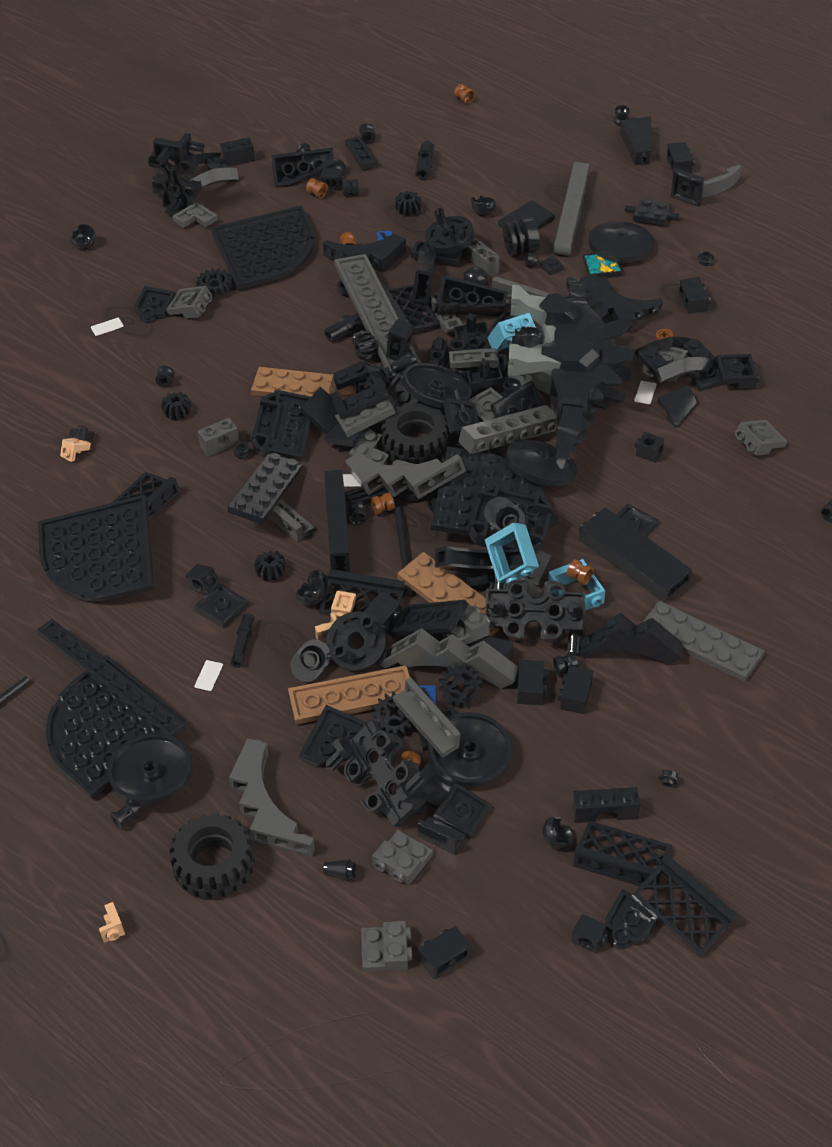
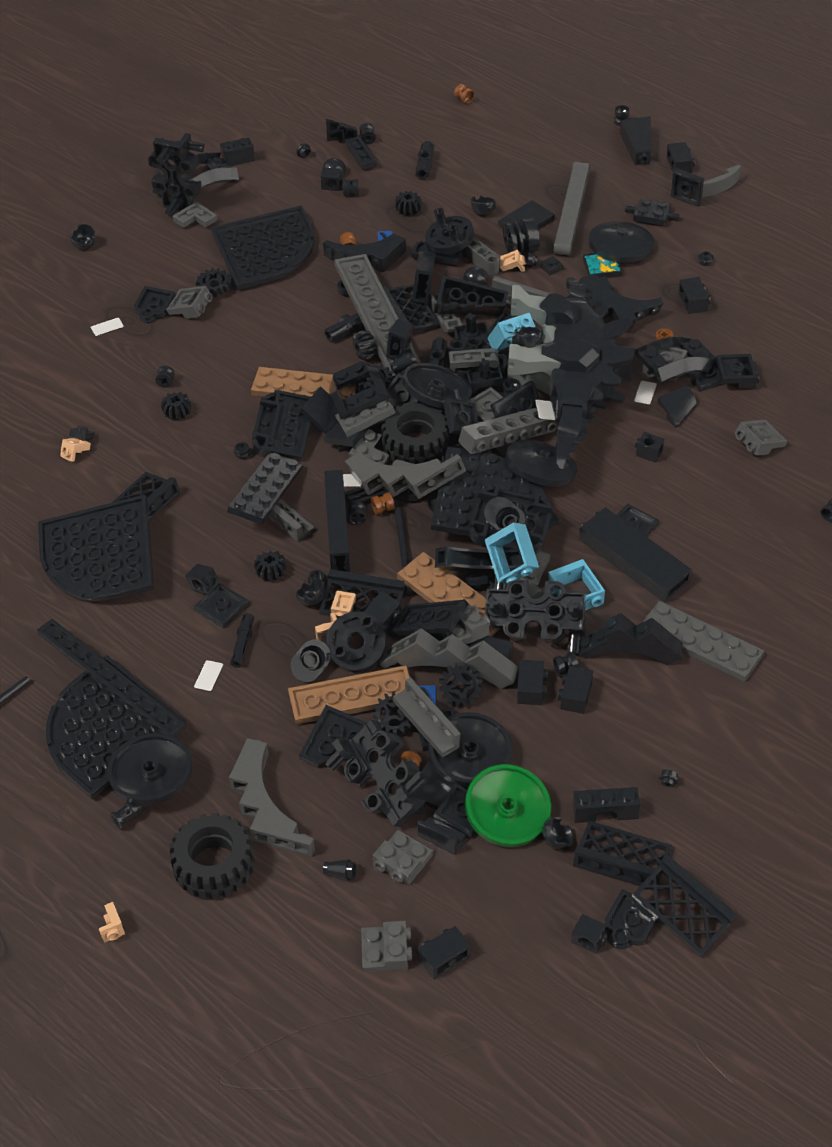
dark grey brick [197,418,239,457] -> none
black wedge [271,147,335,187] -> none
dark orange wheel [306,178,328,198] -> none
dark orange wheel [567,559,594,585] -> none
none -> black slope [326,119,358,143]
none -> green dish [465,764,551,847]
none -> light nougat bracket [500,250,526,272]
none -> white sticker [535,400,555,420]

